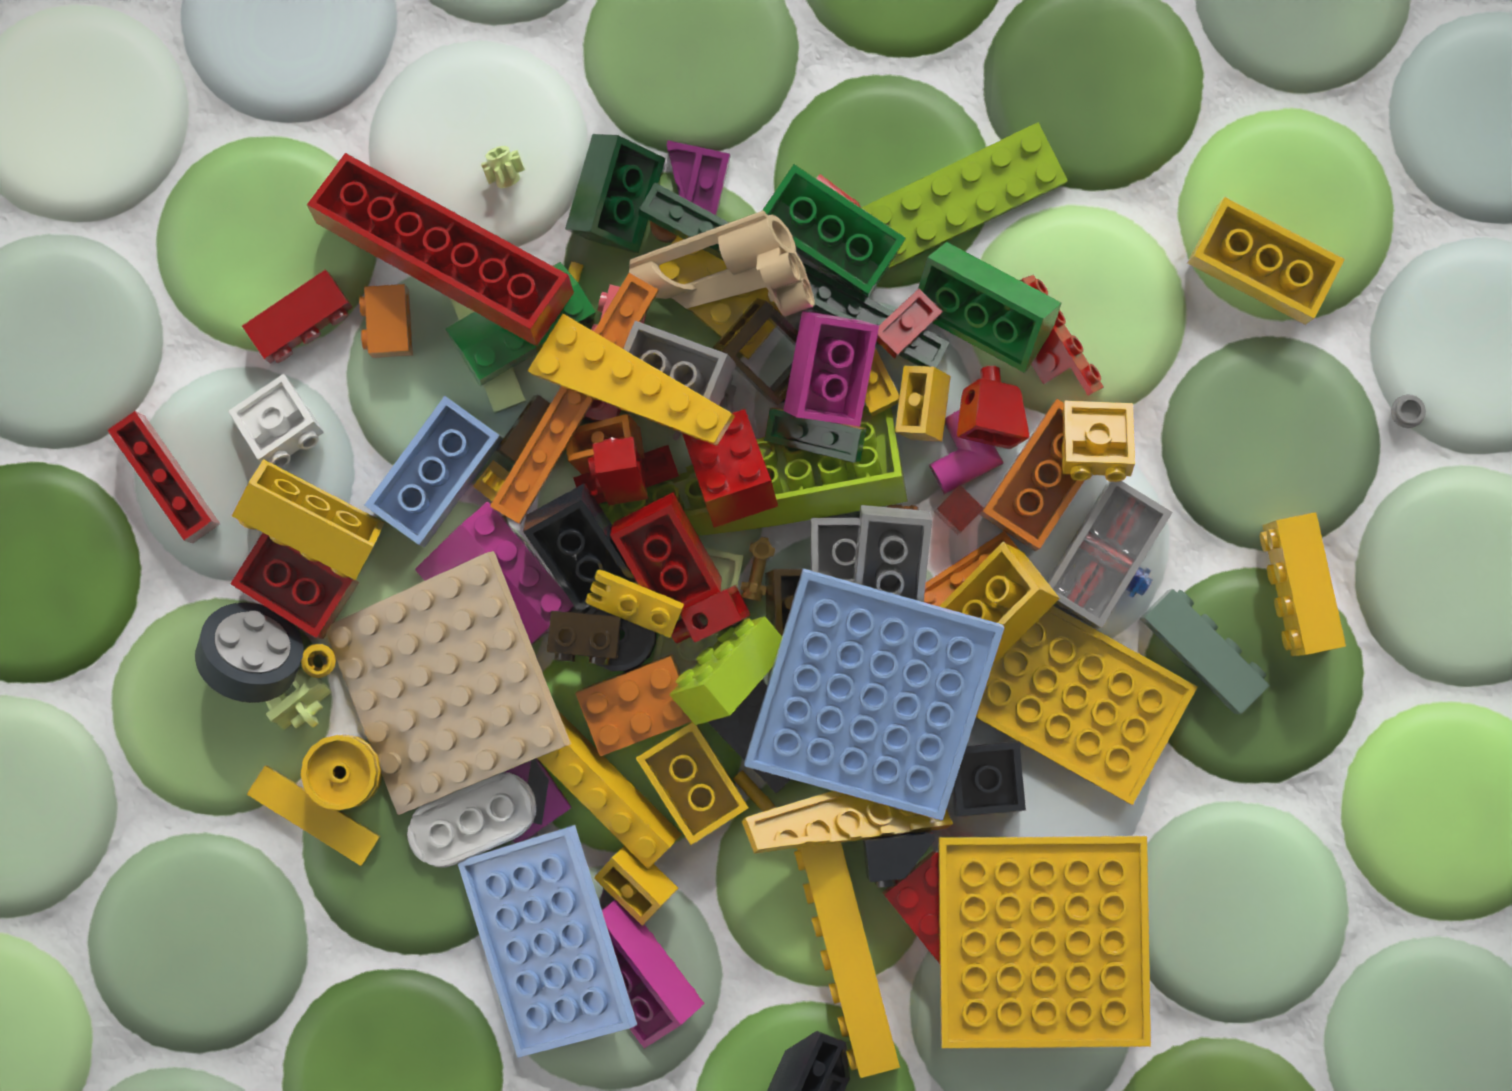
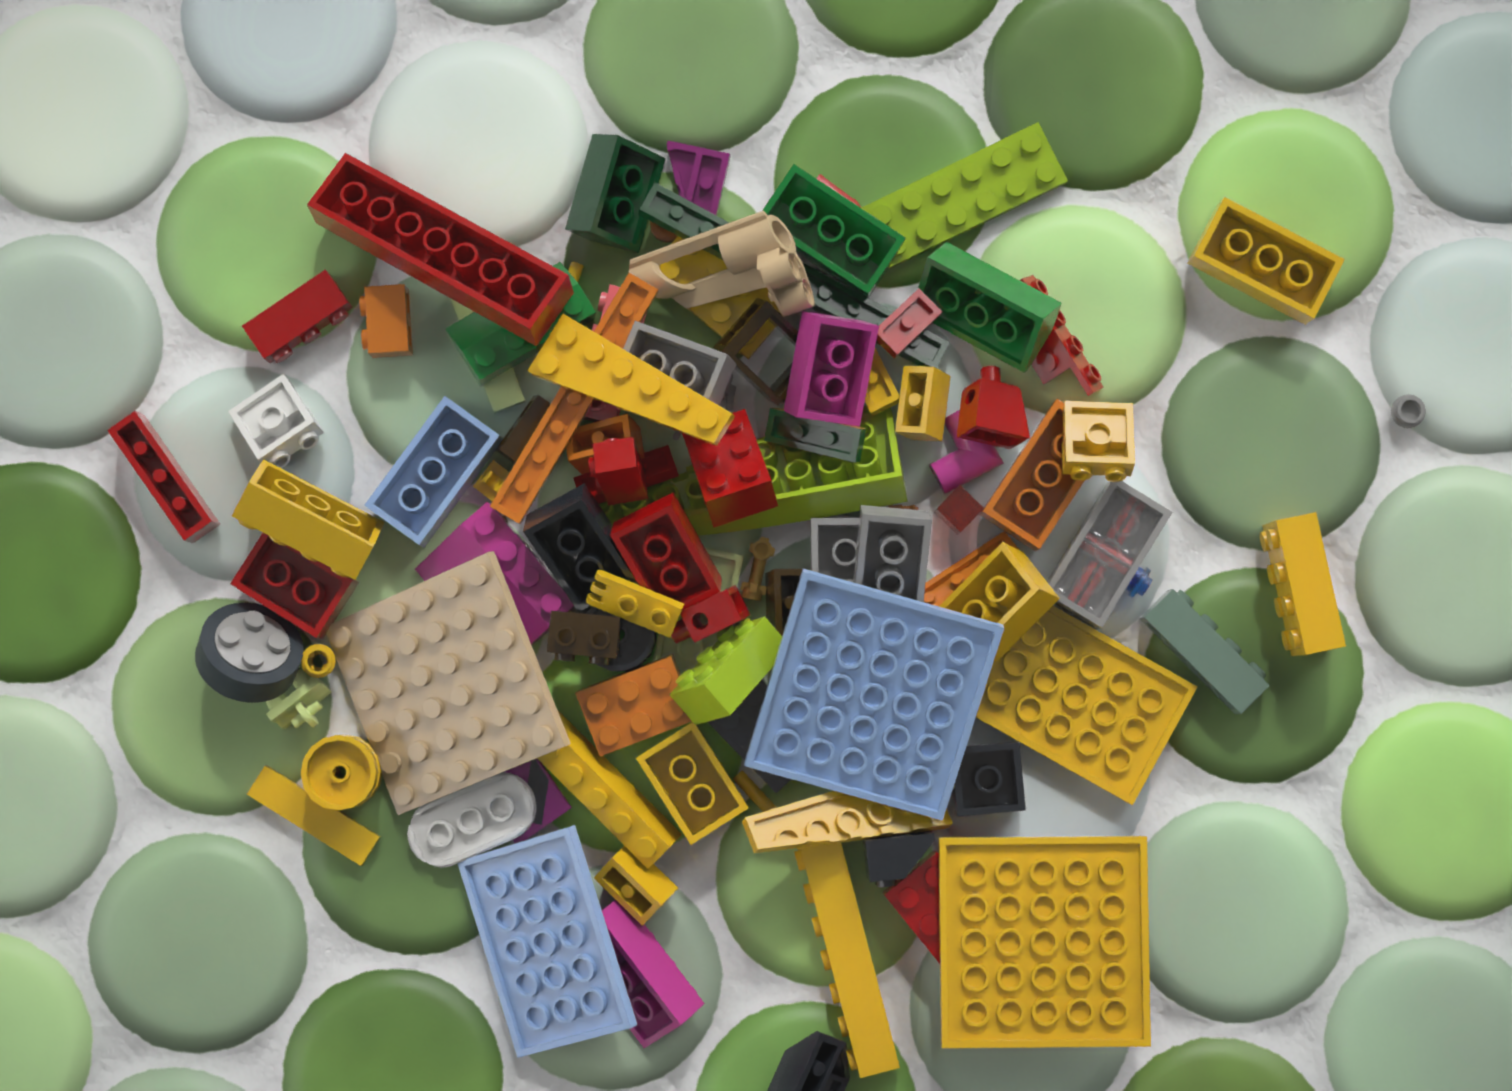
yellowish green gear [481,146,525,188] -> none

